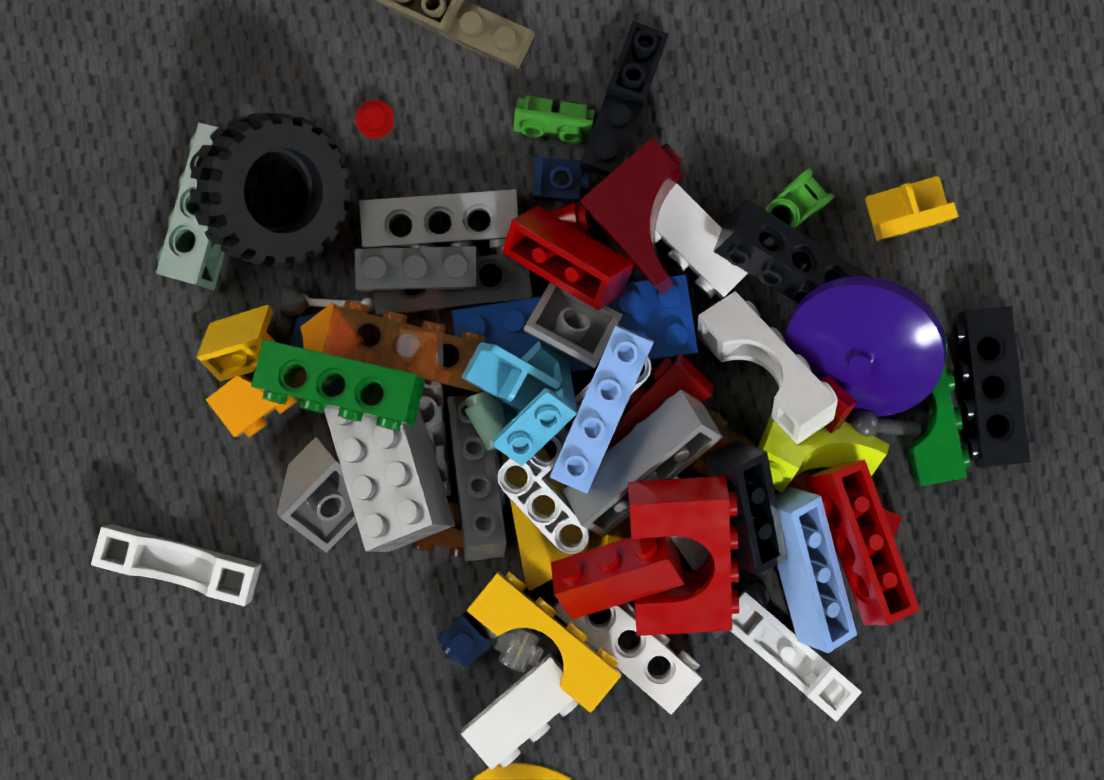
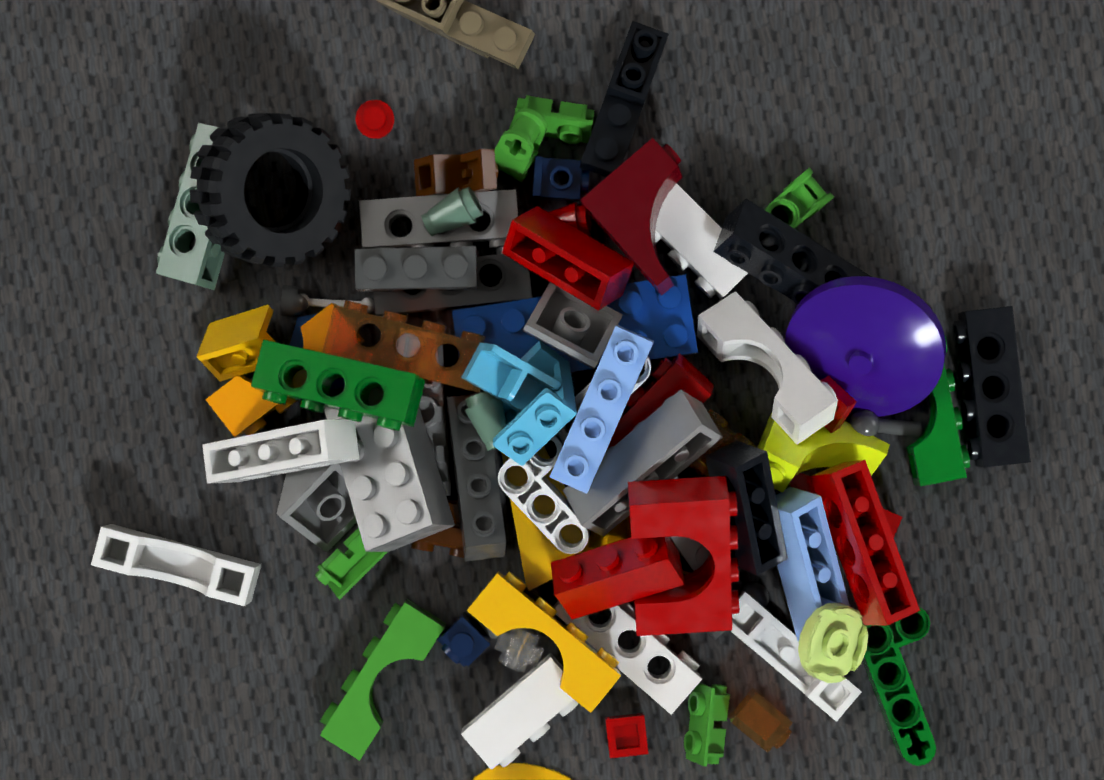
yellow panel [865,176,959,242] -> none
none -> white brick [202,420,359,484]
none -> bright green hinge [315,528,388,600]
none -> bright green arch [320,599,446,761]
none -> reddish brown brick [414,149,498,196]
none -> sand green cone [421,186,483,236]
none -> bright green piece [495,108,548,183]
none -> red plate [605,713,649,759]
none -> bright green hinge [684,682,730,767]
none -> clear orange brick [728,687,793,753]
none -> yellowish green tile [798,603,868,683]
none -> green beam [861,607,936,766]

